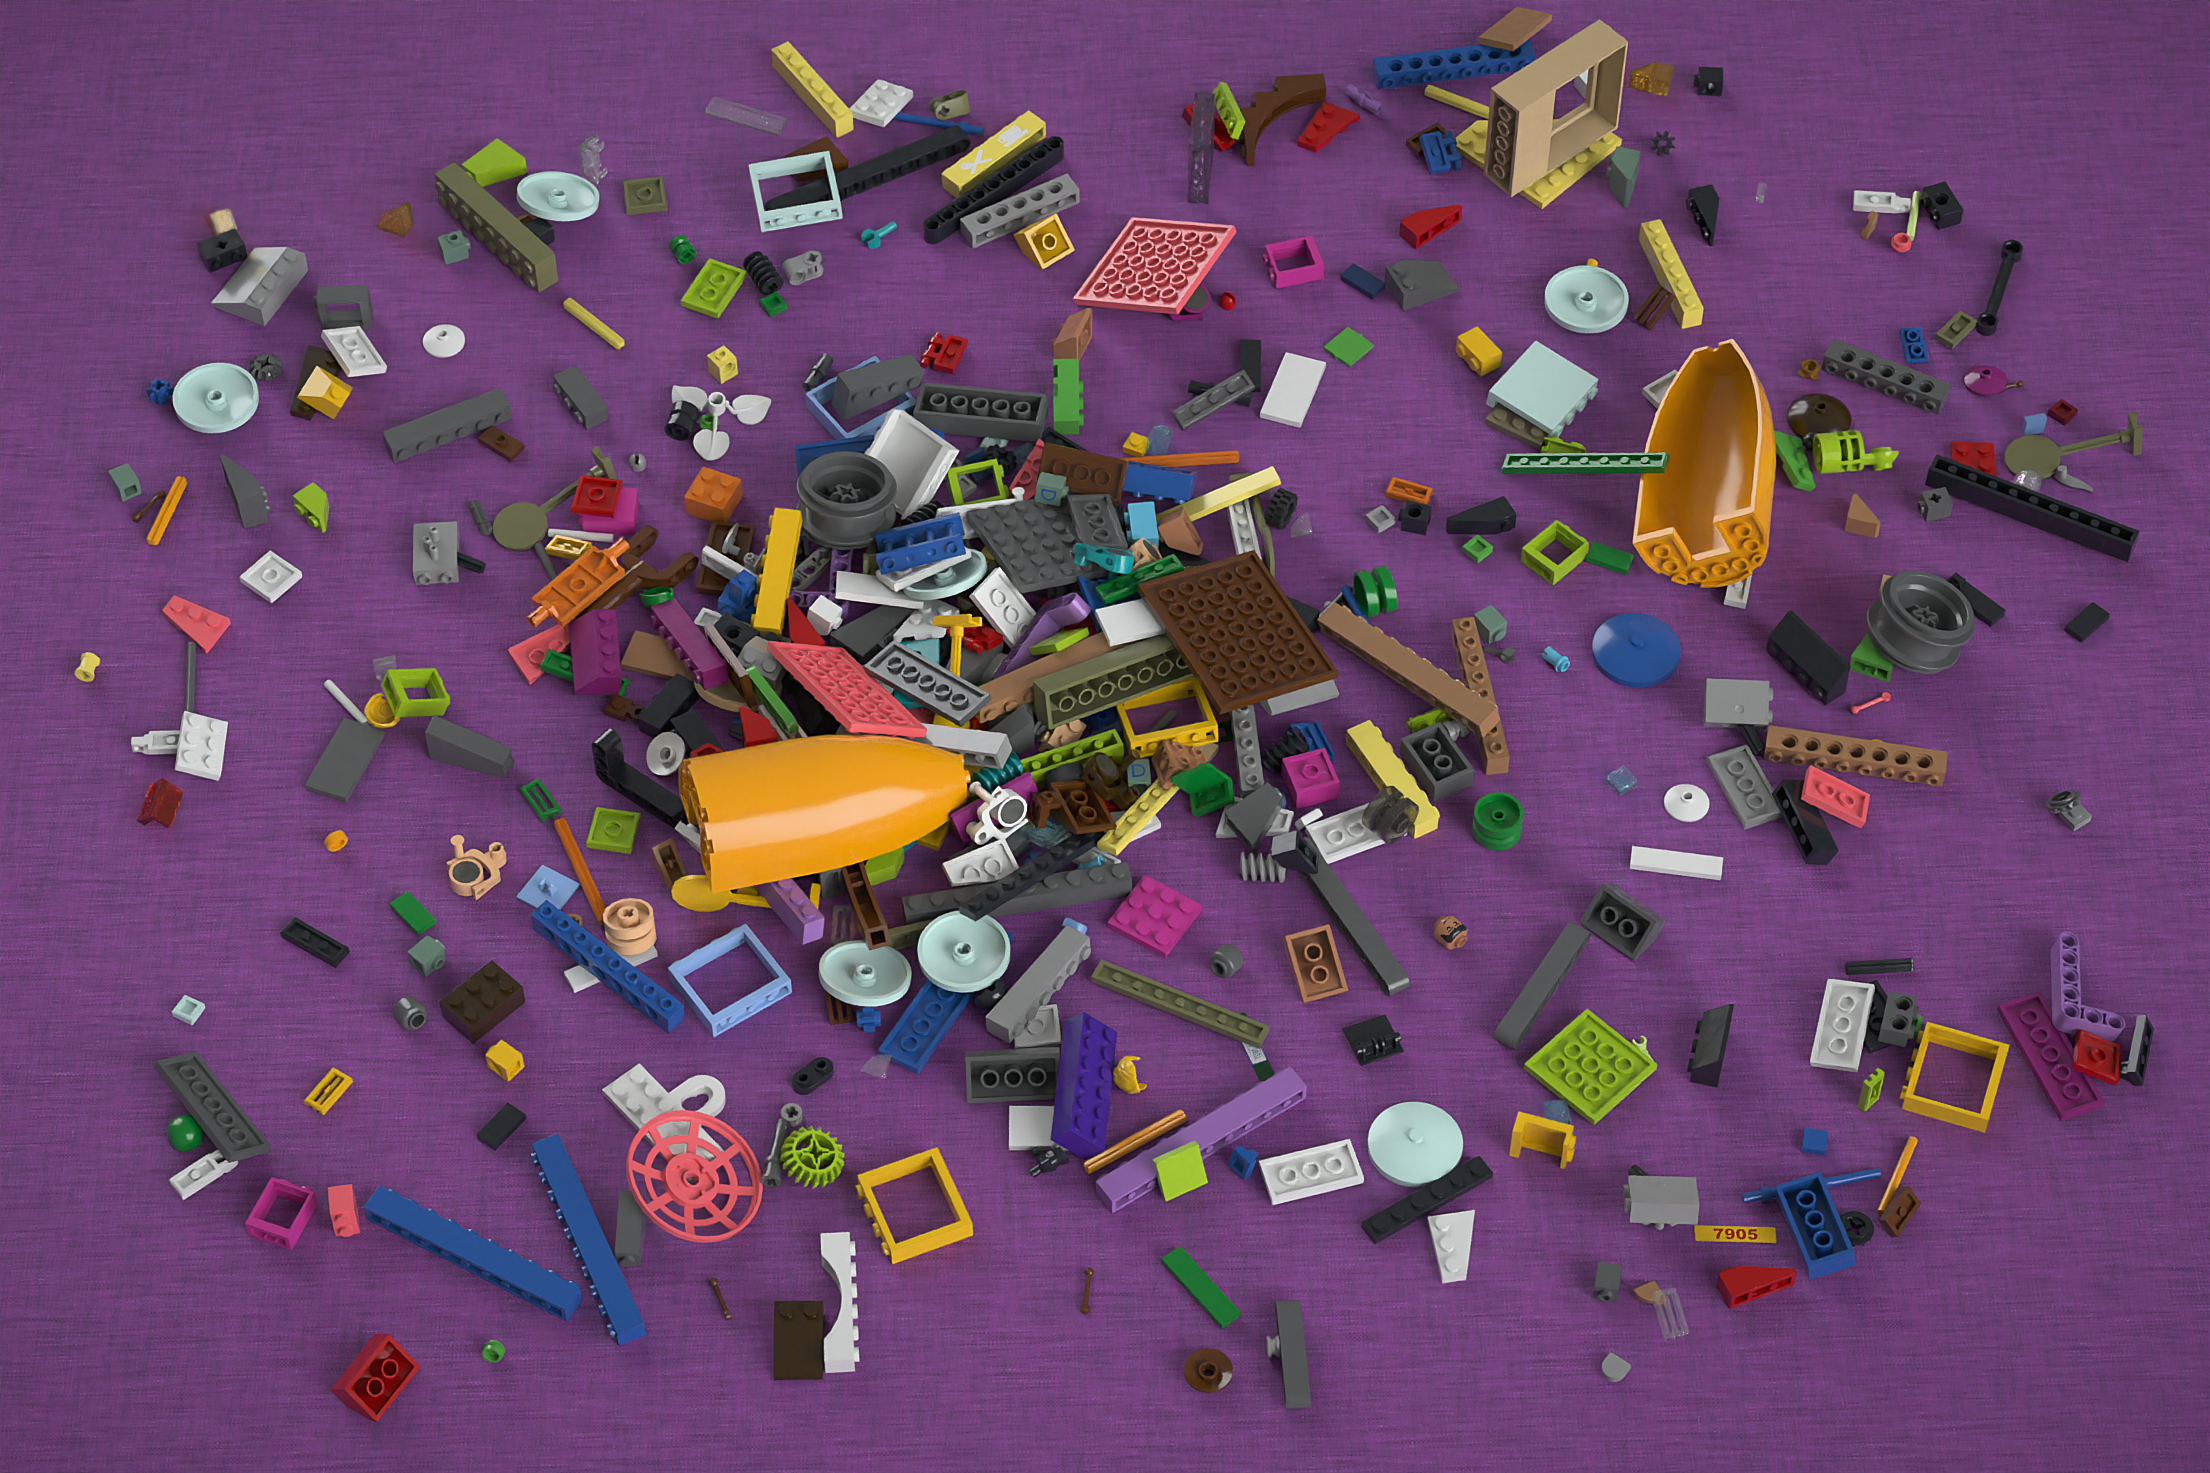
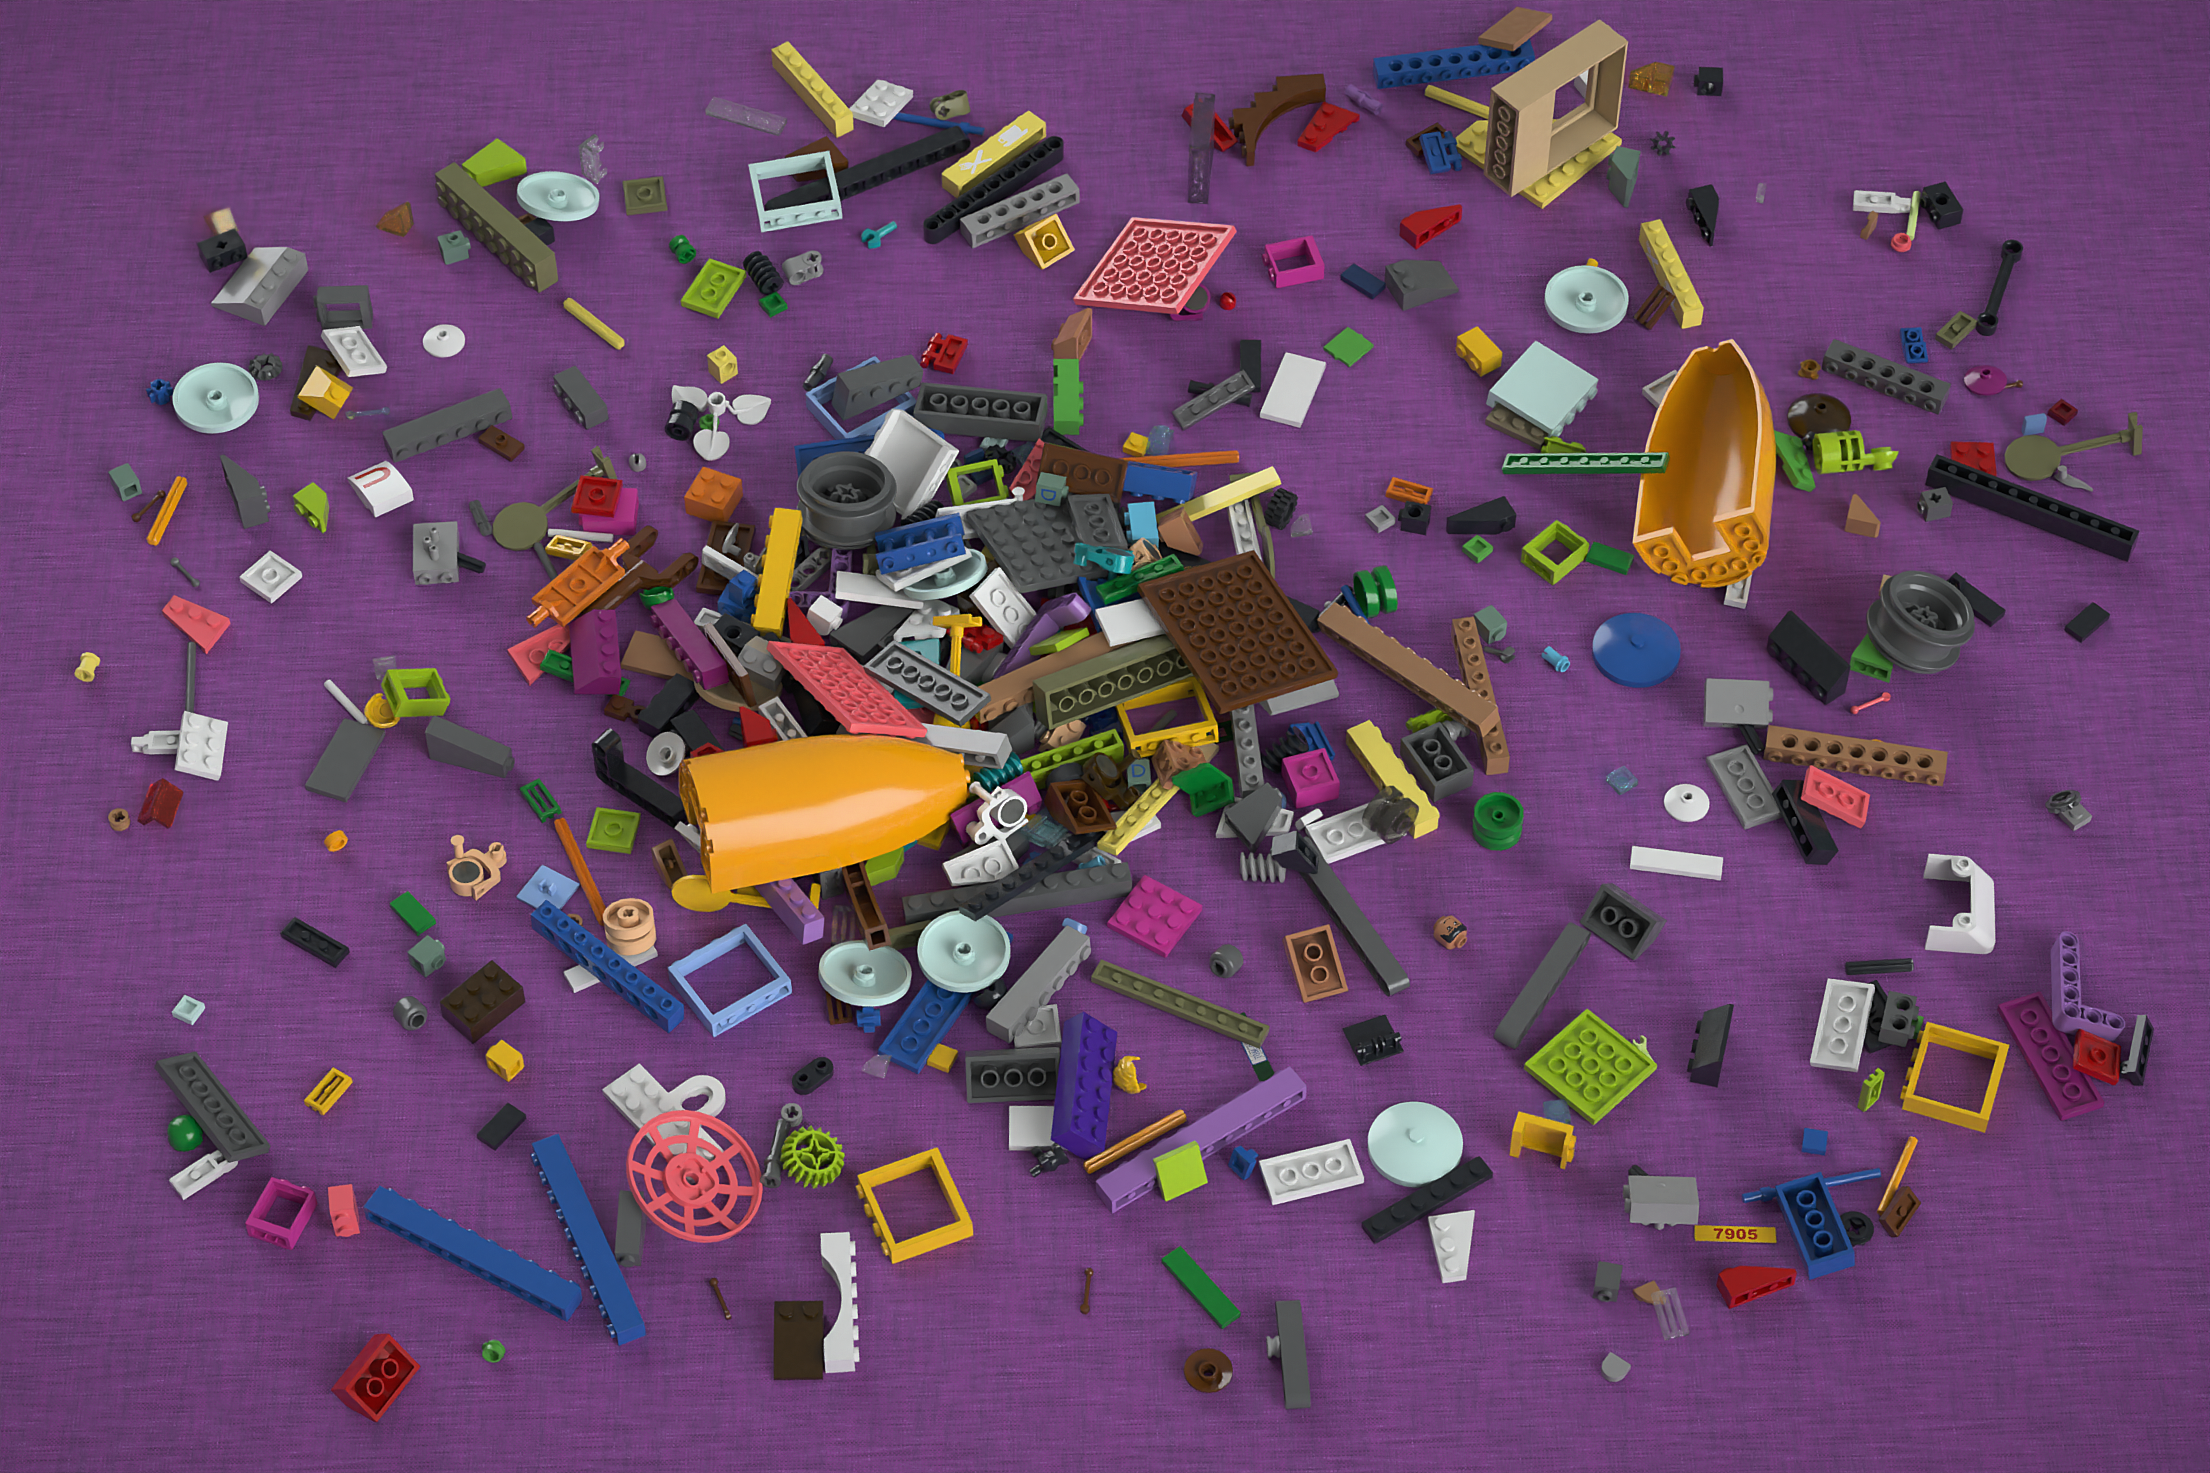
bright green beam [745,666,799,735] -> none
reddish brown bracket [1028,791,1061,829] -> none
lime plate [1212,81,1245,139] -> none
clear head [2012,470,2042,493] -> none
none -> medium nougat bush [108,808,130,831]
none -> dark grey hinge [171,558,200,587]
none -> clear light blue hinge [346,407,390,420]
none -> white slope [347,461,414,517]
none -> yellow tile [927,1043,958,1073]
none -> white windscreen [1924,854,1995,954]

